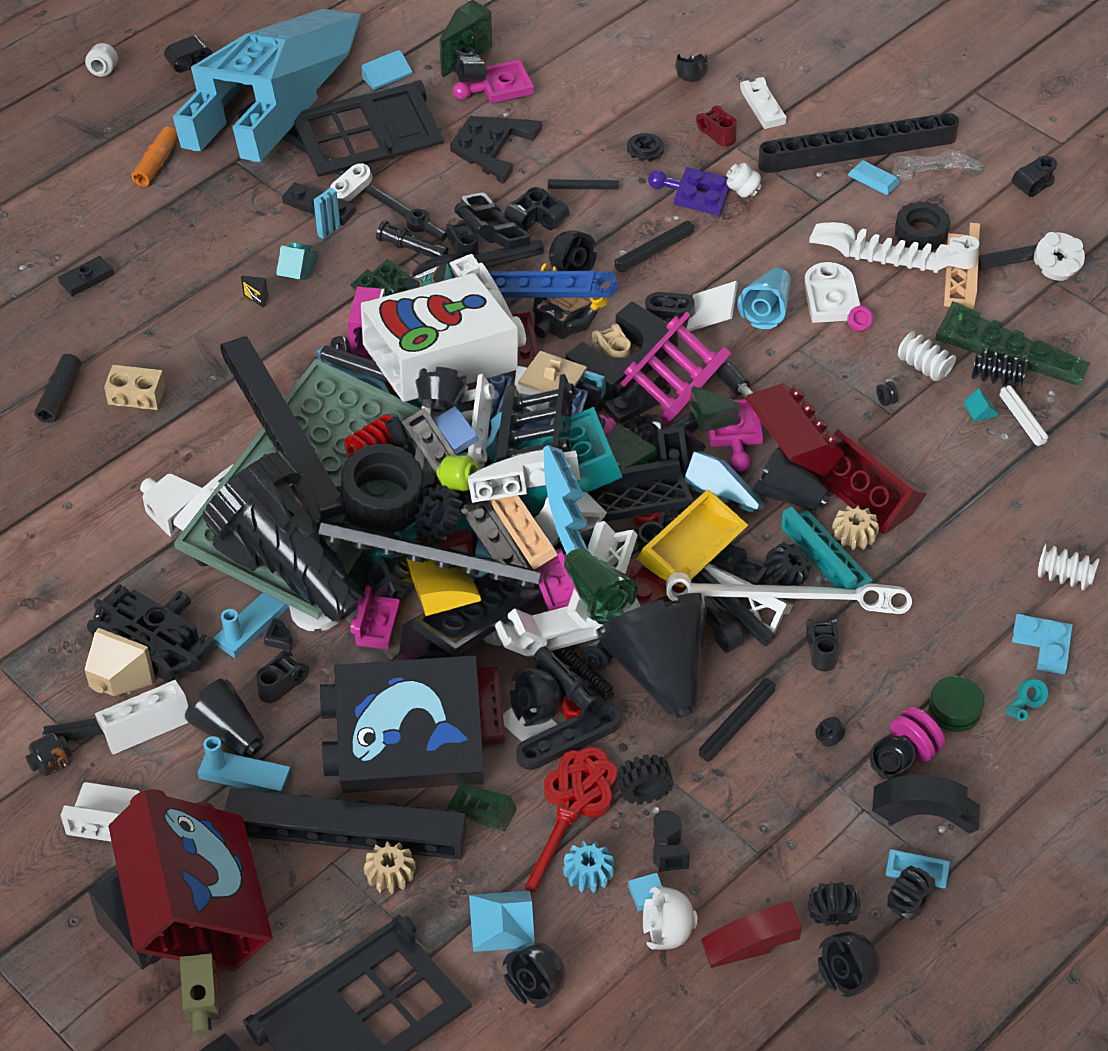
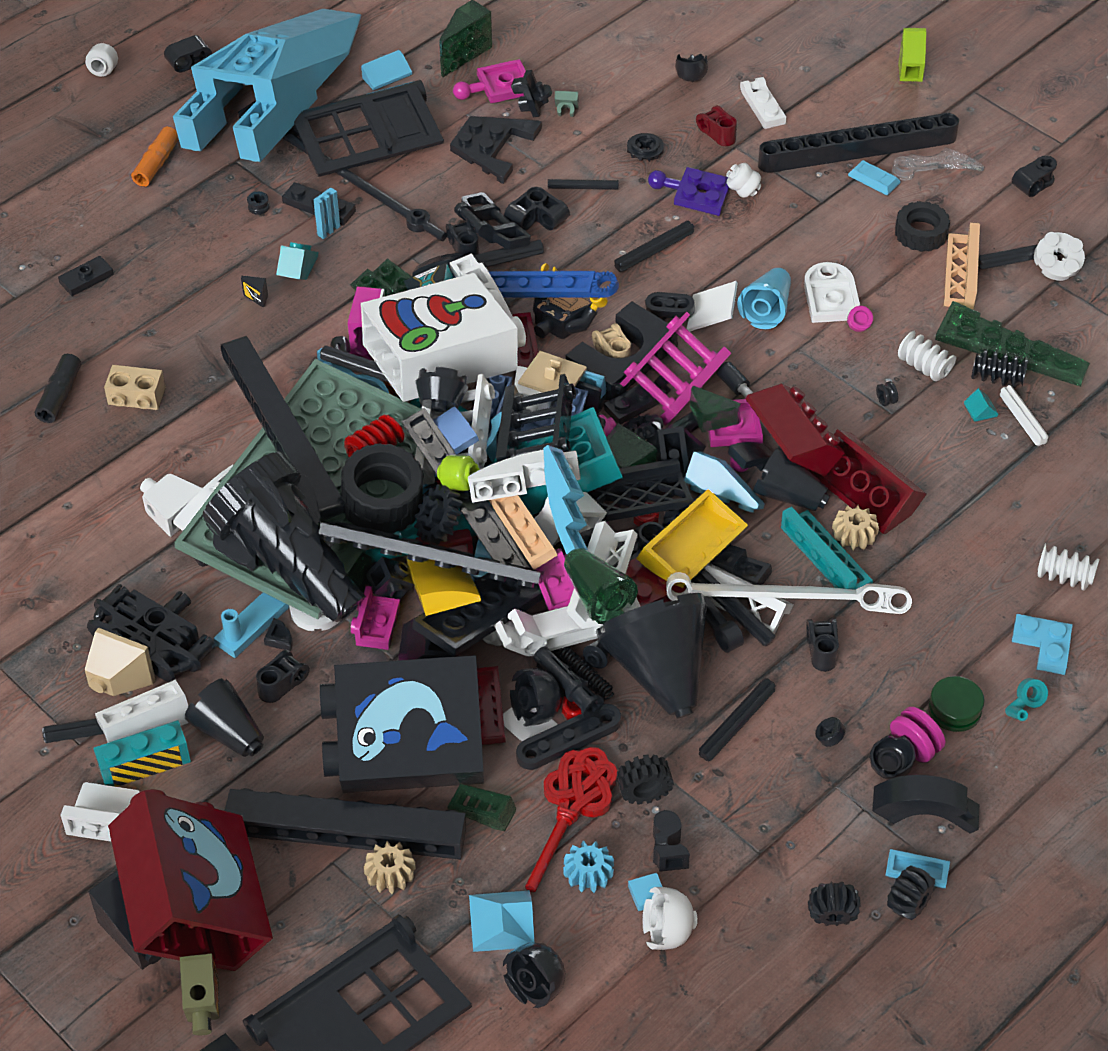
black head [25,733,72,776] -> none
medium azure piece [197,736,291,794] -> none
white plate [330,164,373,202] -> none
black pin [376,220,449,258] -> none
black piece [384,416,416,458] -> none
black piece [453,45,486,82] -> none
black cylinder [549,230,597,271] -> none
dark red slope [701,901,802,968] -> none
black gear [763,542,812,586] -> none
white piece [809,222,979,273] -> none
black cylinder [818,931,880,997] -> none
none -> teal brick [93,720,191,787]
none -> black bush [247,191,269,215]
none -> black hips [511,70,552,117]
none -> sand green tile [554,91,579,117]
none -> black slope [728,442,773,471]
none -> lime slope [898,28,926,82]

